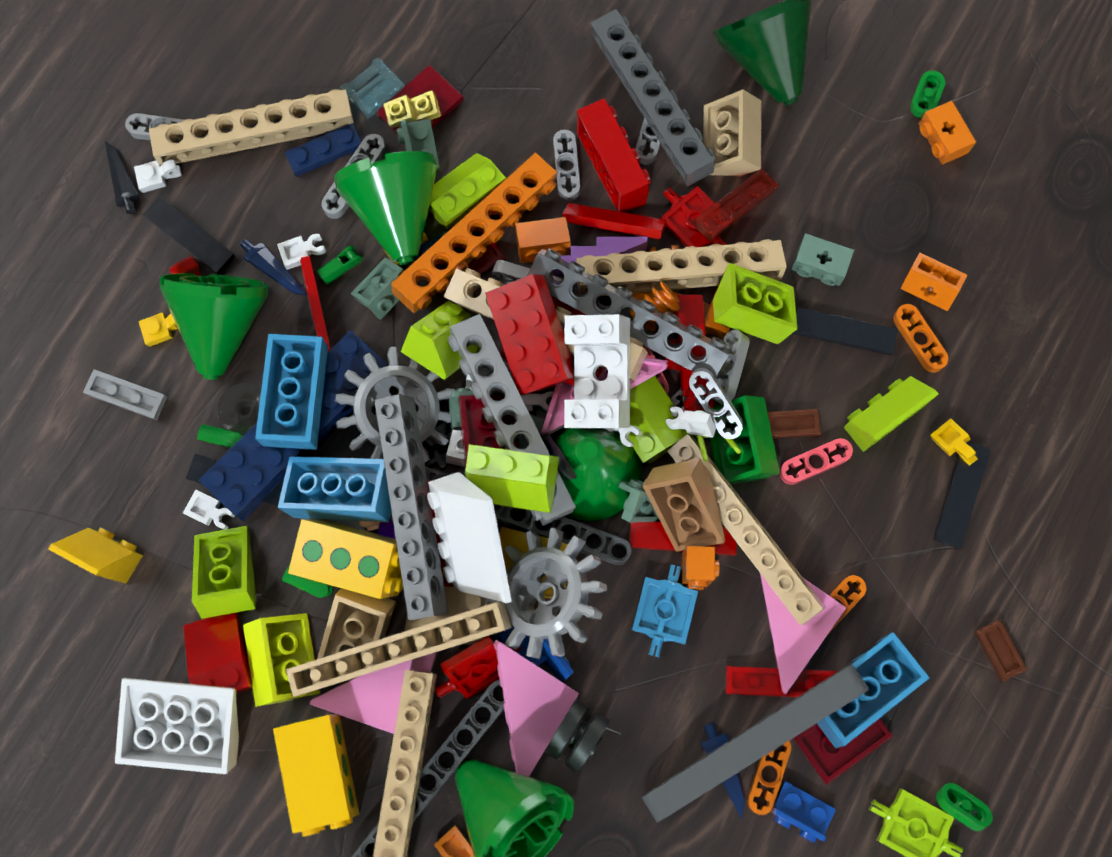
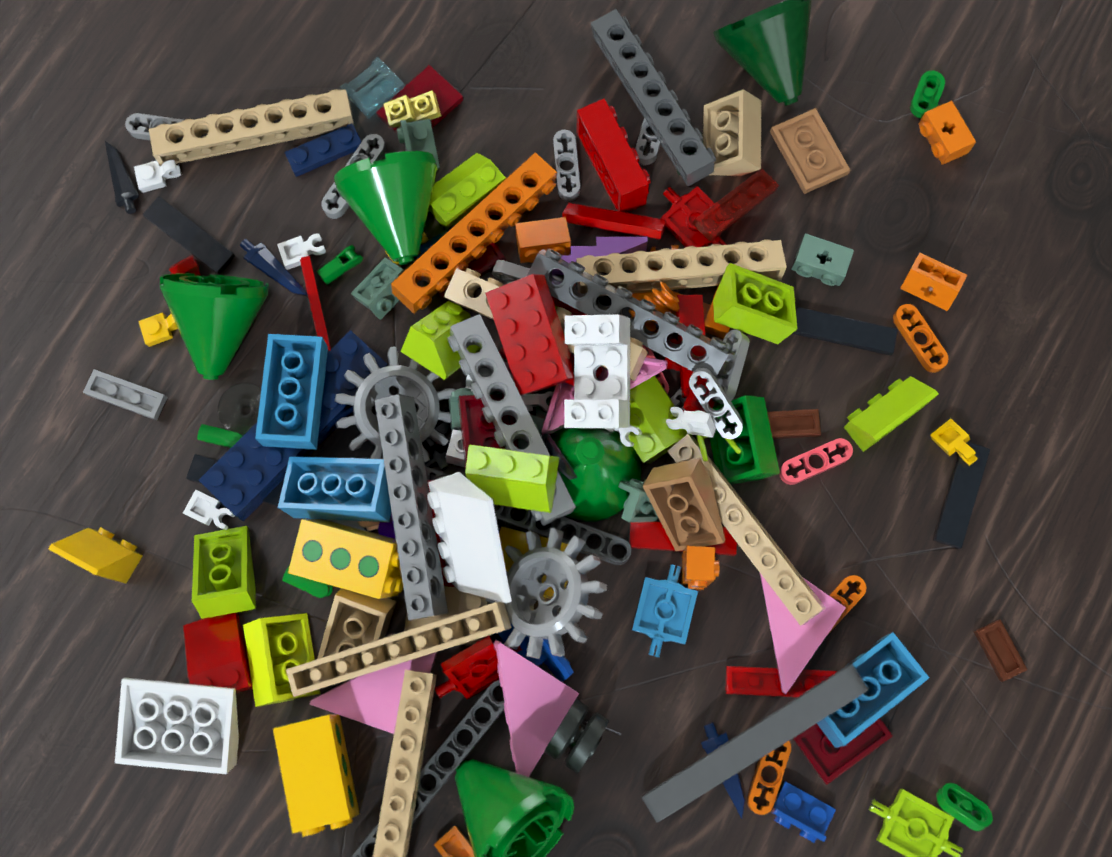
none -> medium nougat plate [770,108,850,194]

